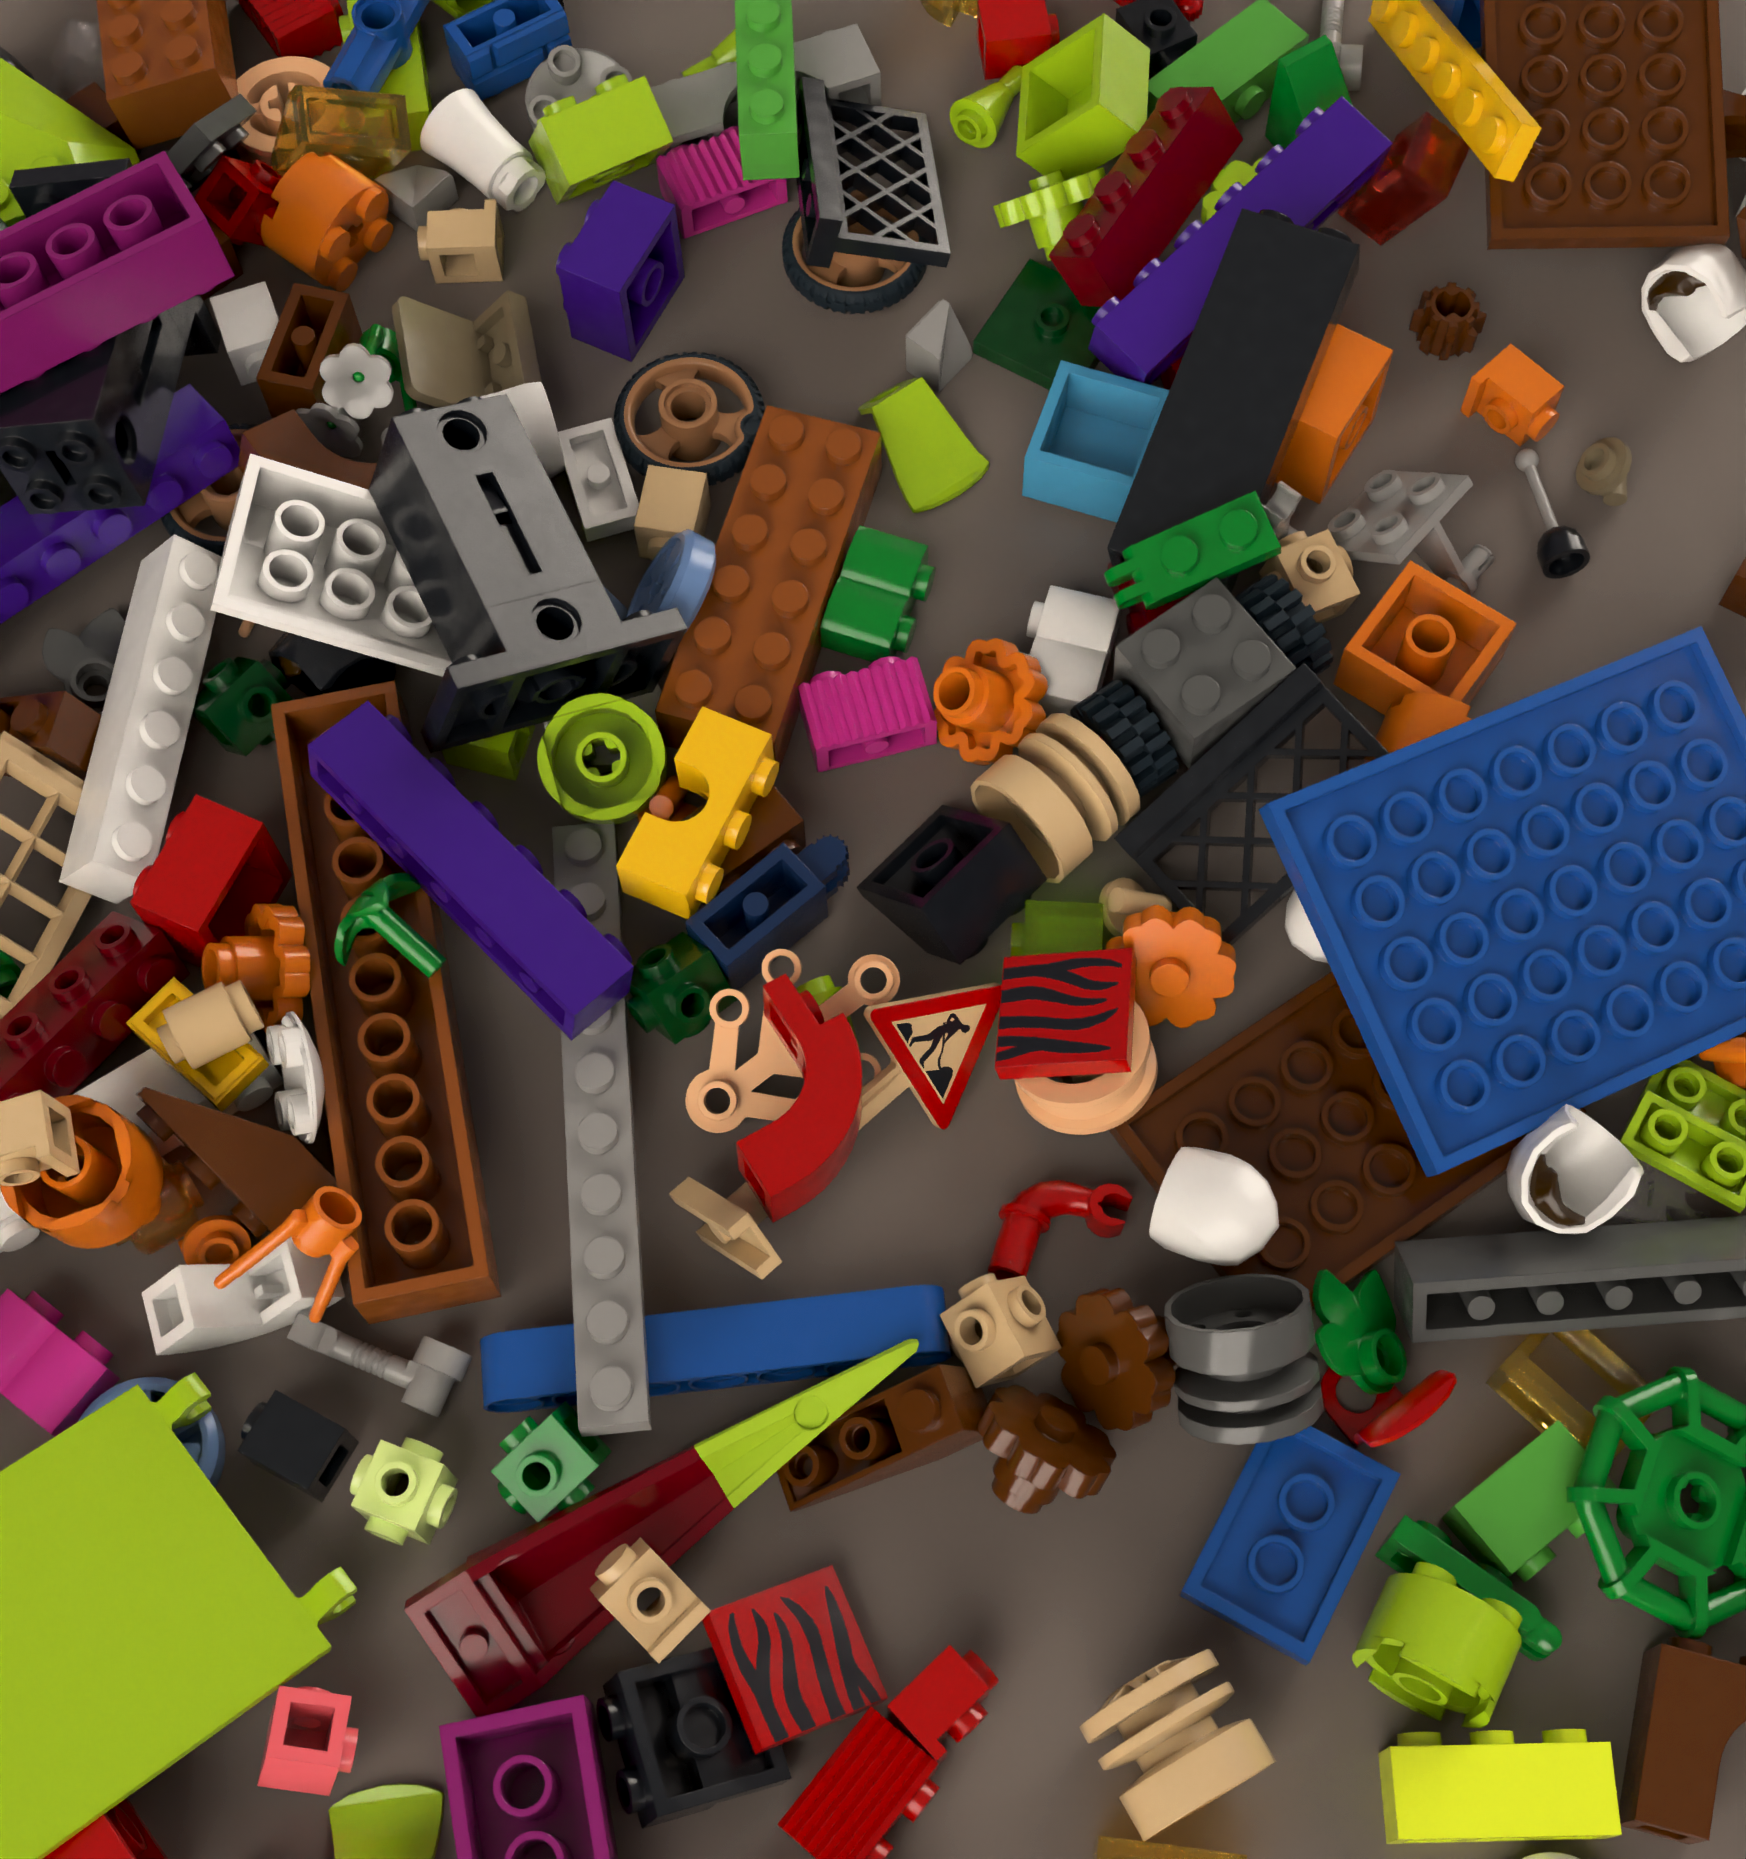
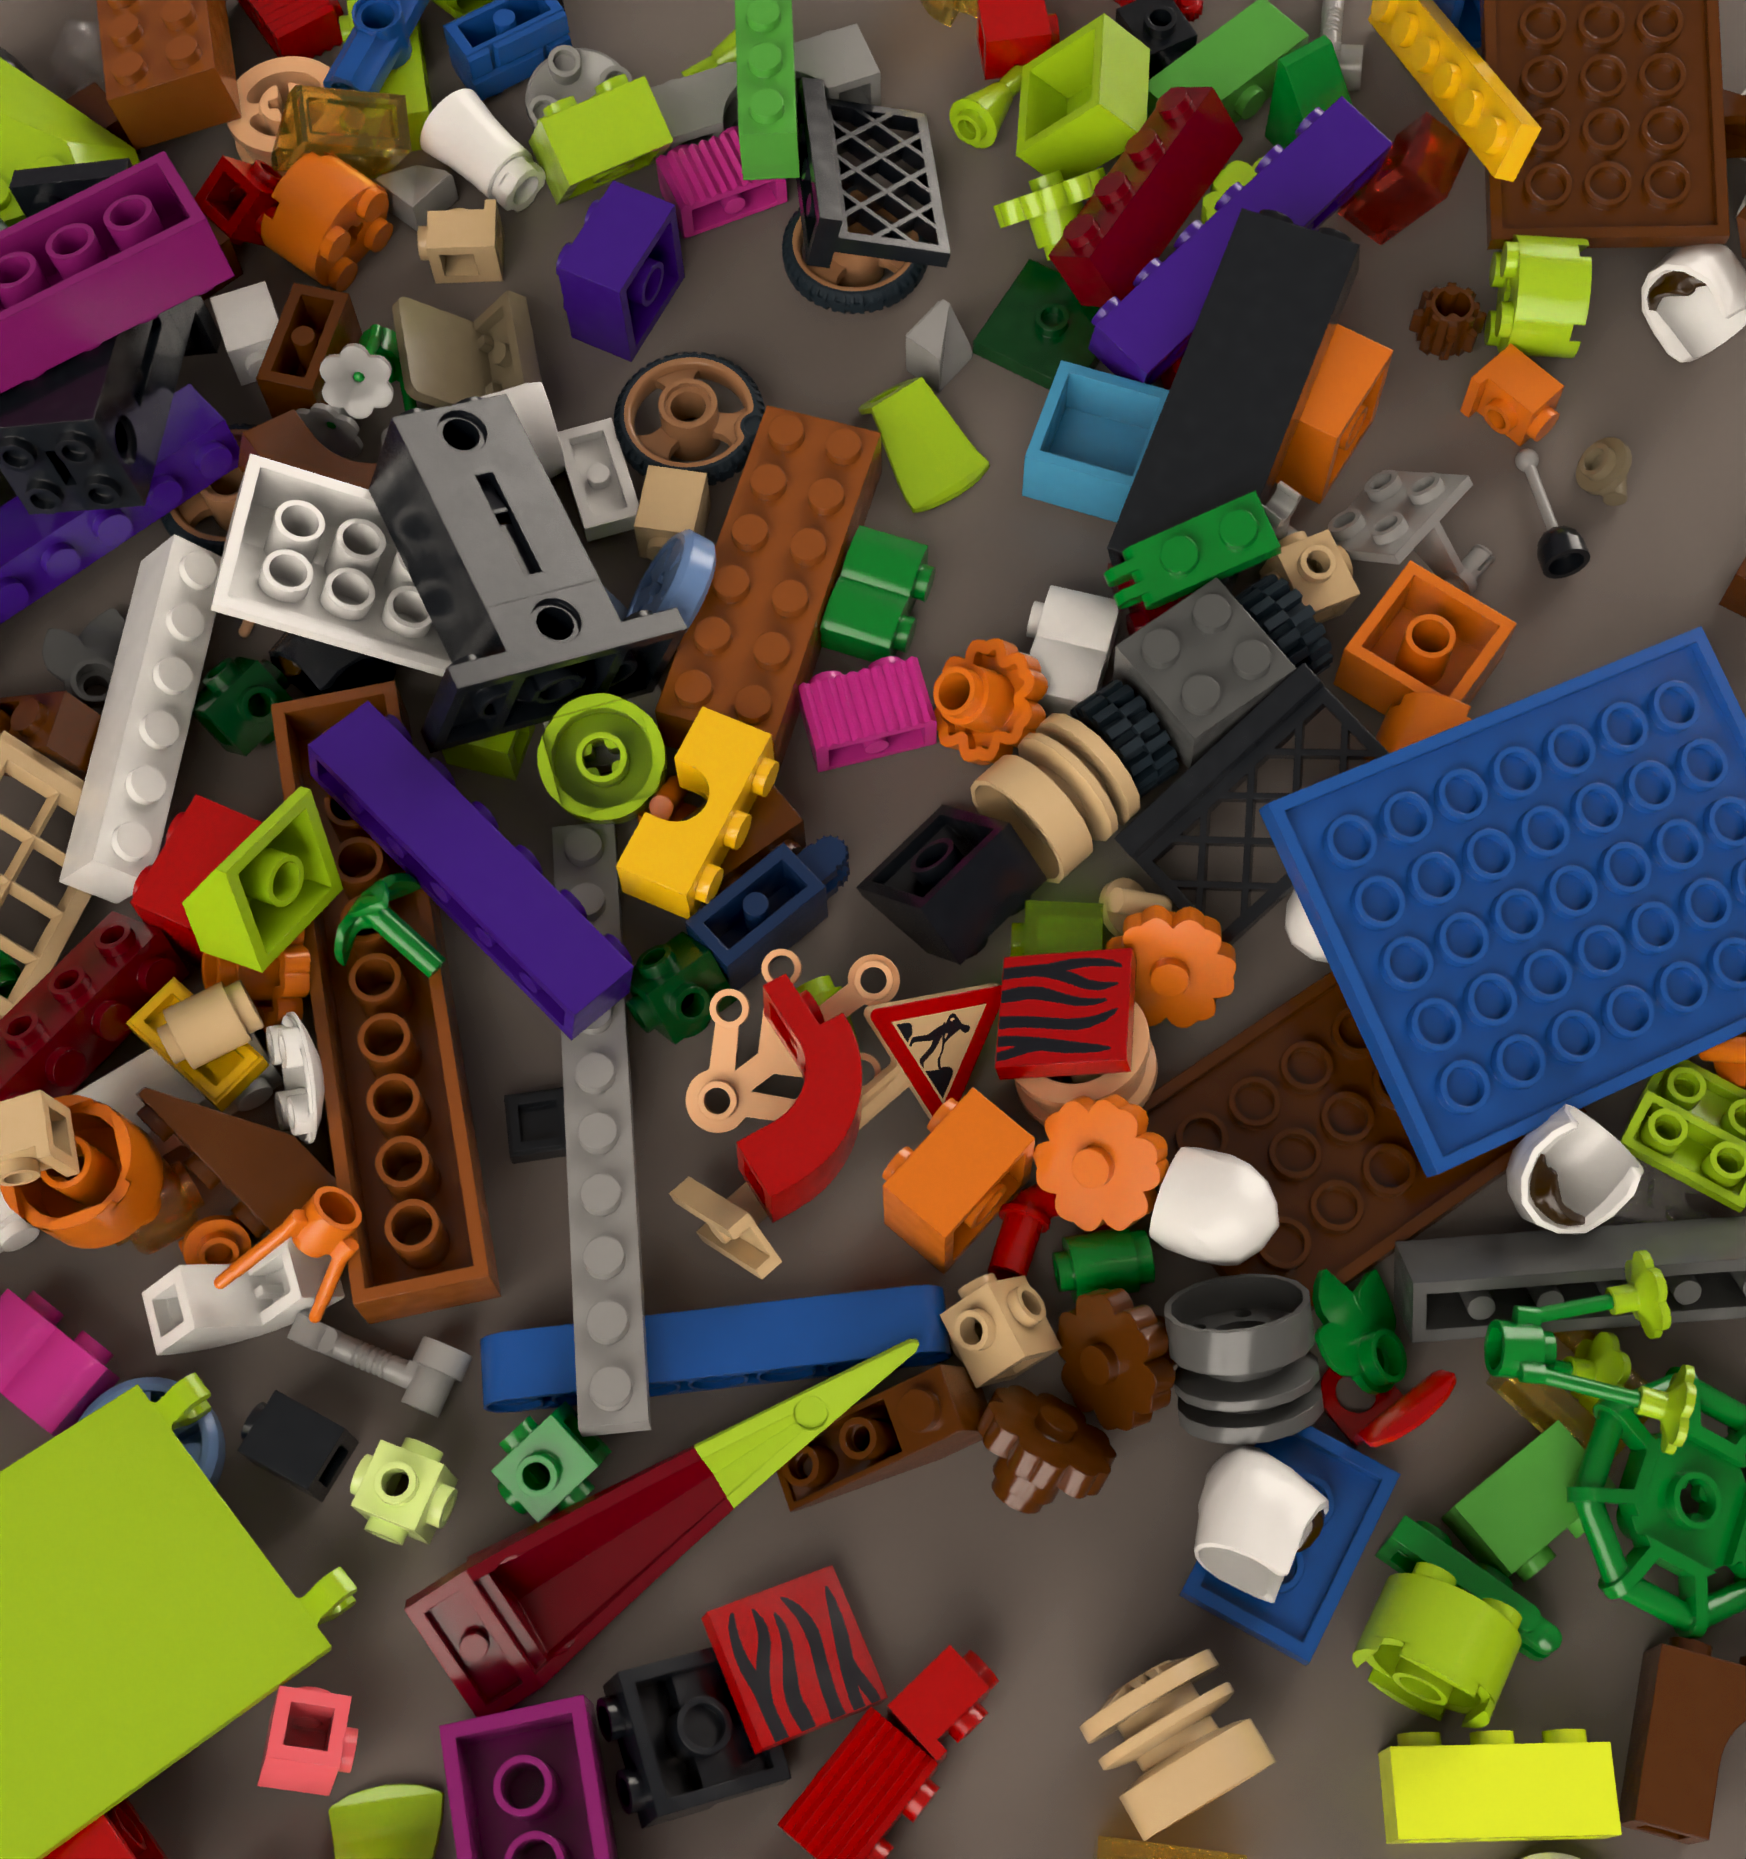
dark grey plate [166,94,256,193] -> none
tan brick [589,1537,711,1663] -> none
none -> lime slope [182,786,343,973]
none -> black tile [504,1087,566,1164]
none -> orange brick [882,1087,1035,1274]
none -> orange plant [1033,1094,1170,1232]
none -> green brick [1052,1228,1155,1303]
none -> white piece [1194,1445,1329,1603]
none -> lime brick [1484,234,1592,359]
none -> plant [1484,1250,1697,1455]

